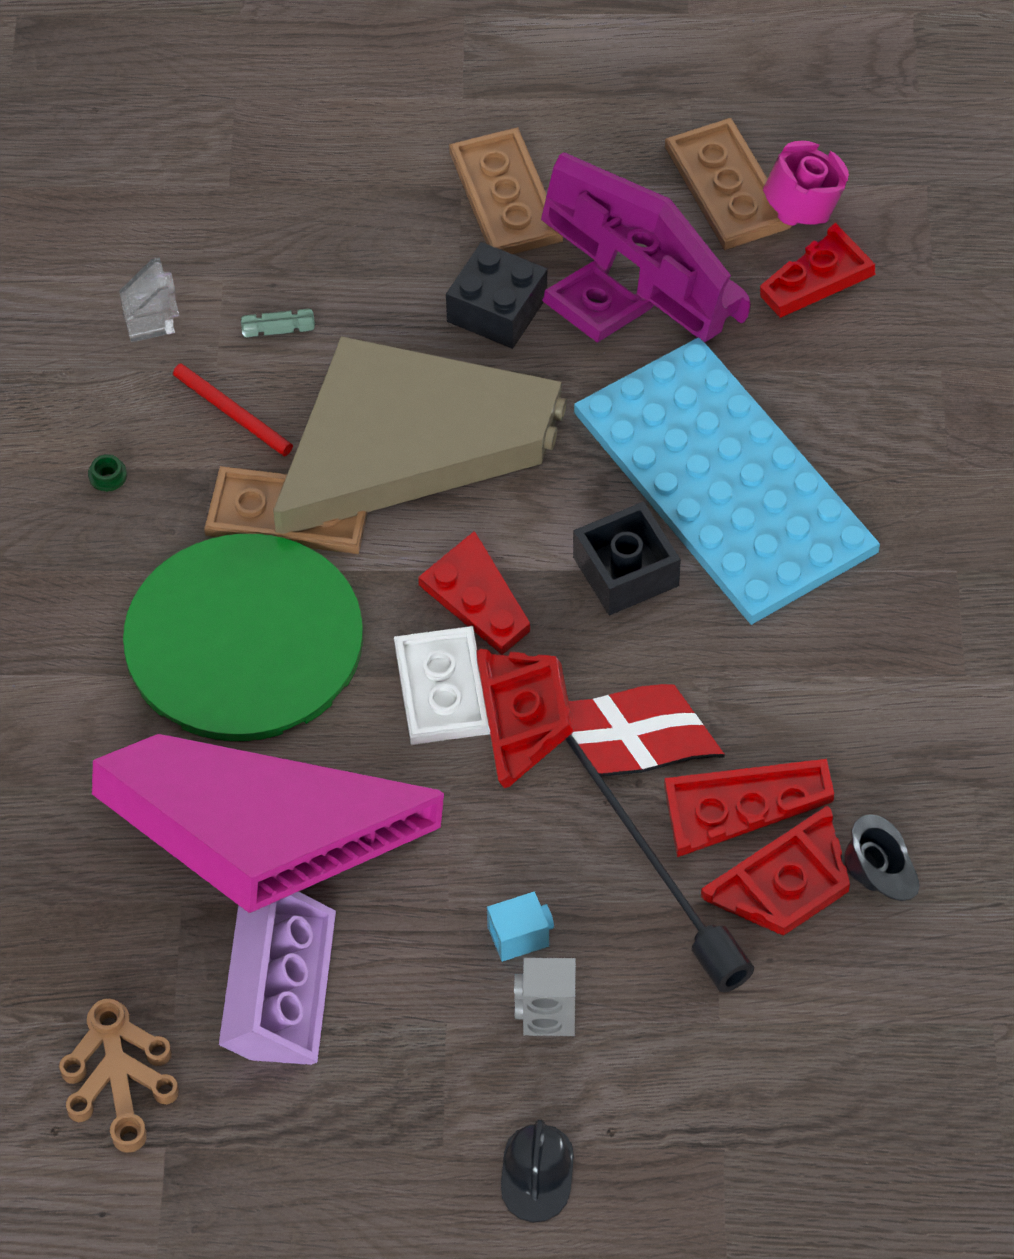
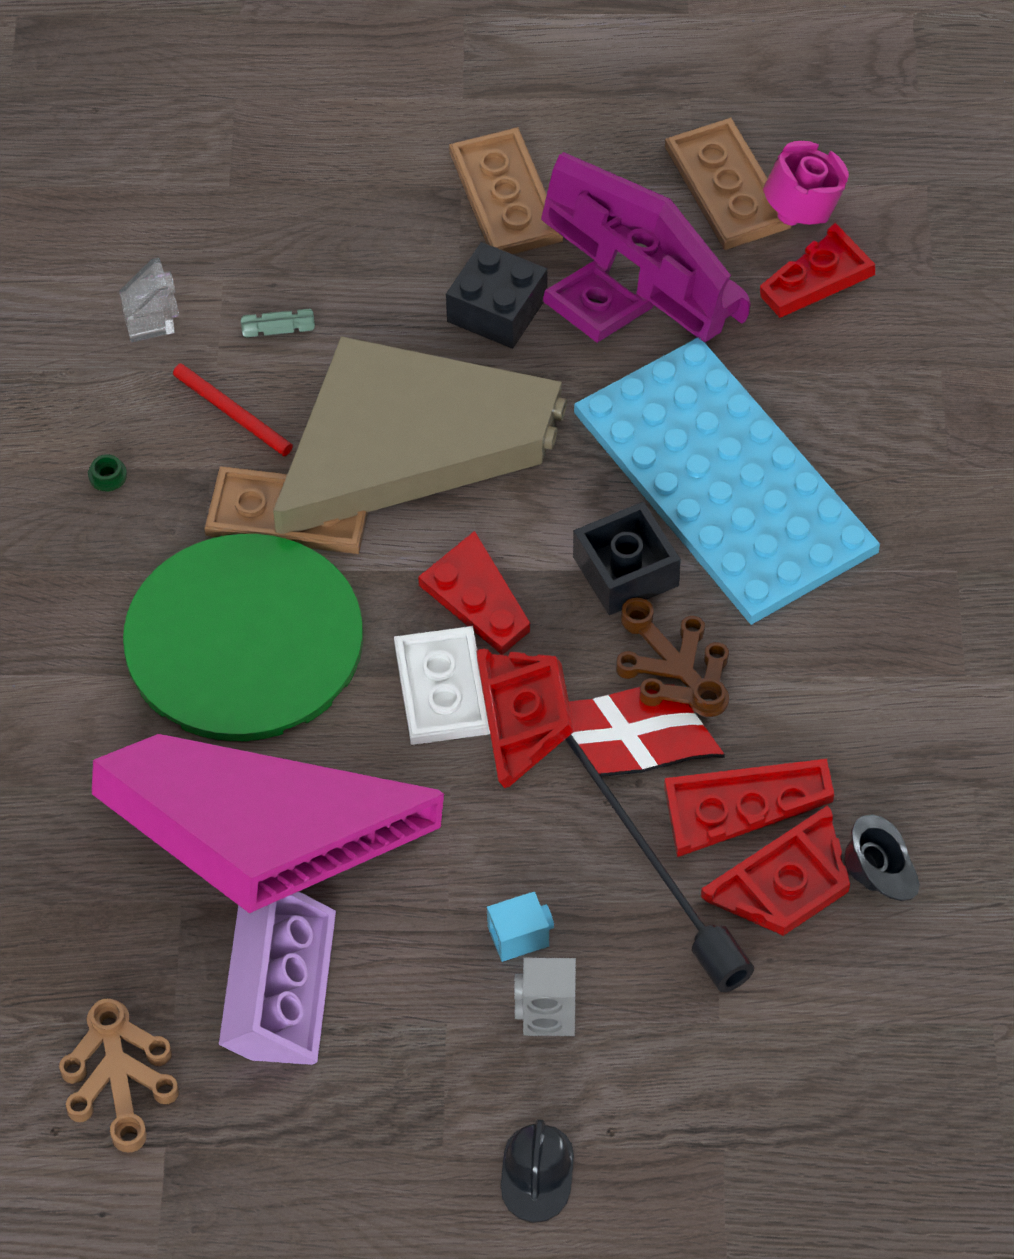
none -> reddish brown plant [616,598,729,717]

